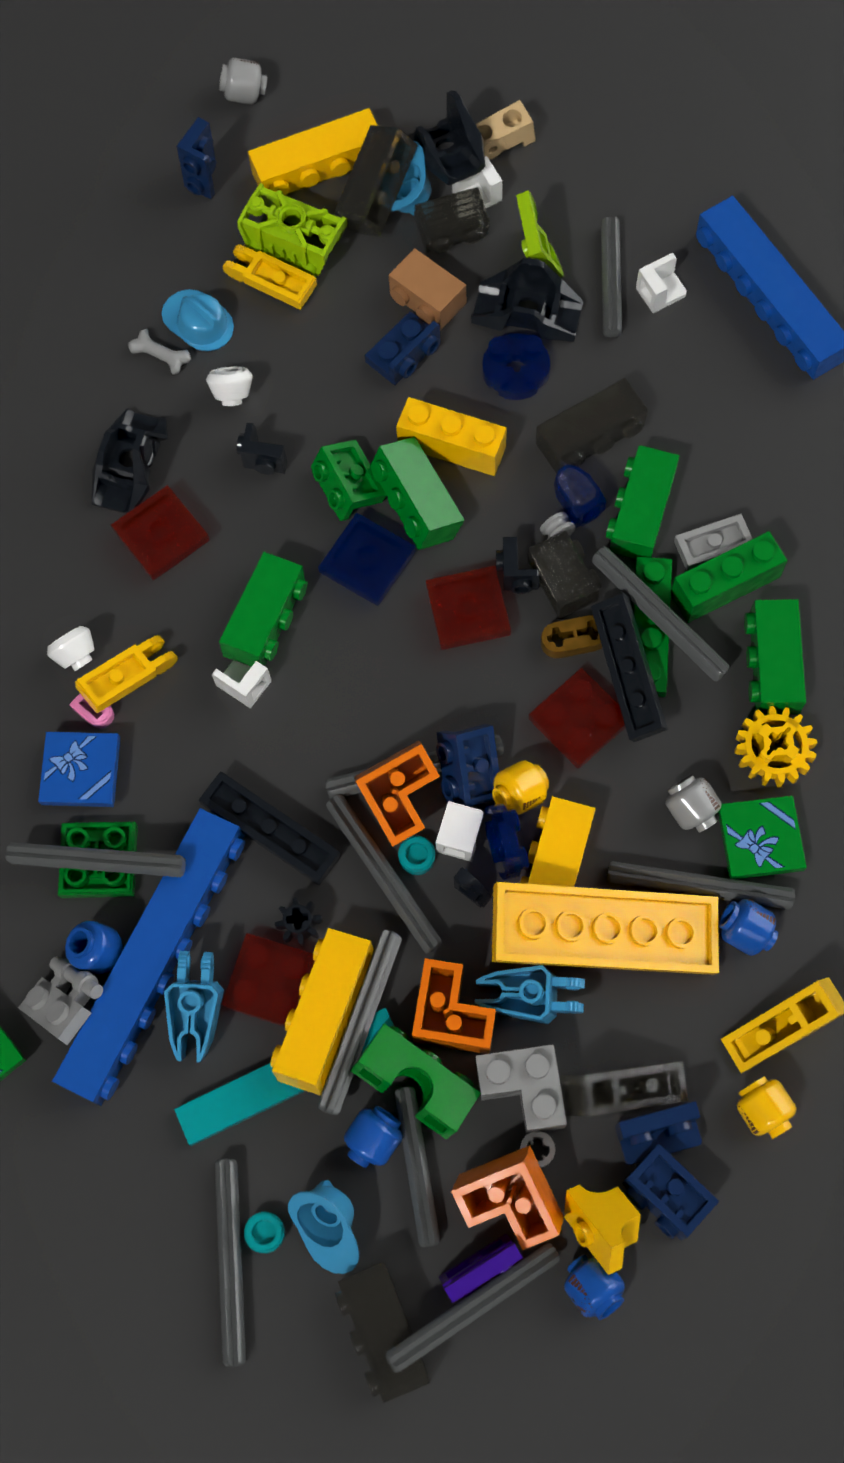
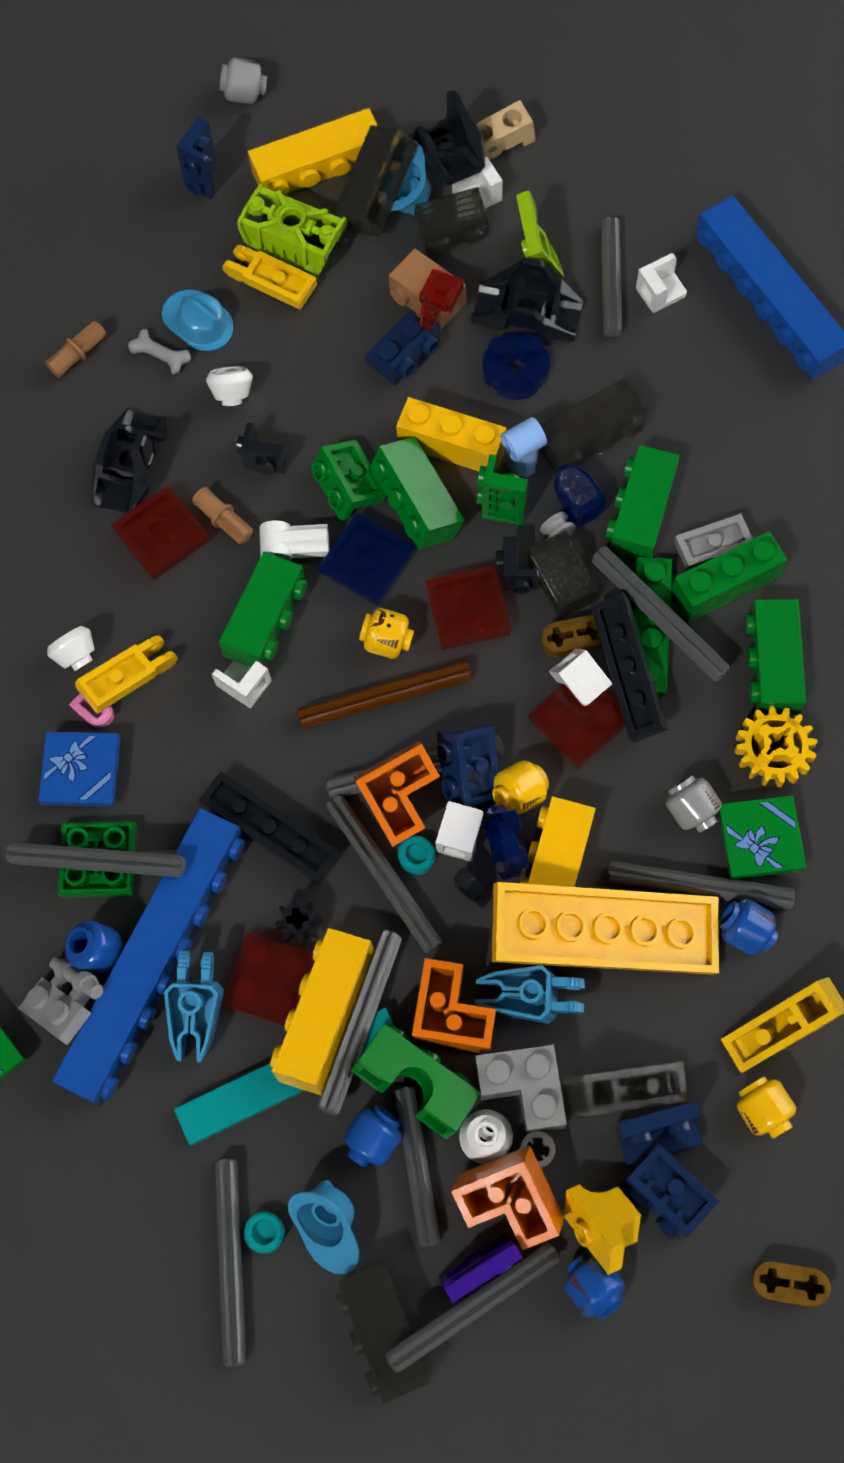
none -> medium nougat axle [44,321,106,378]
none -> medium nougat axle [192,487,253,544]
none -> white piece [260,520,330,561]
none -> reddish brown axle [297,660,472,729]
none -> yellow head [359,608,414,659]
none -> clear red plate [419,269,464,331]
none -> white cone [459,1109,513,1164]
none -> green bracket [477,454,528,526]
none -> light blue piece [500,417,547,478]
none -> white panel [549,648,612,706]
none -> pearl gold beam [750,1262,831,1307]

